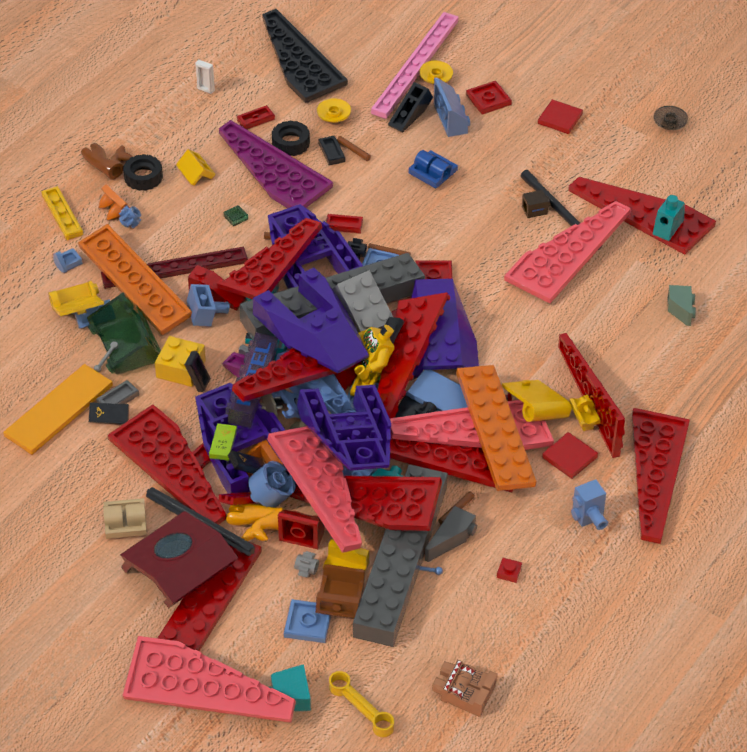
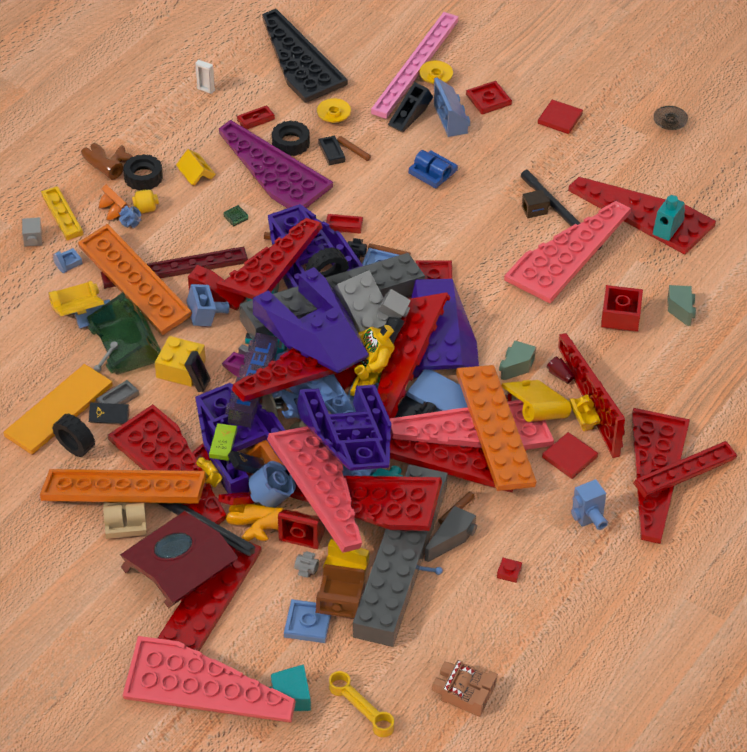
none -> light grey brick [22,217,43,247]
none -> orange plate [40,469,206,504]
none -> black tyre [52,413,95,457]
none -> yellow head [132,189,159,214]
none -> yellow piece [196,457,222,488]
none -> black tyre [305,247,349,278]
none -> light grey brick [378,289,411,318]
none -> sand green slope [499,341,536,380]
none -> dark red cone [547,356,575,384]
none -> red brick [601,285,643,332]
none -> red tile [633,441,738,498]

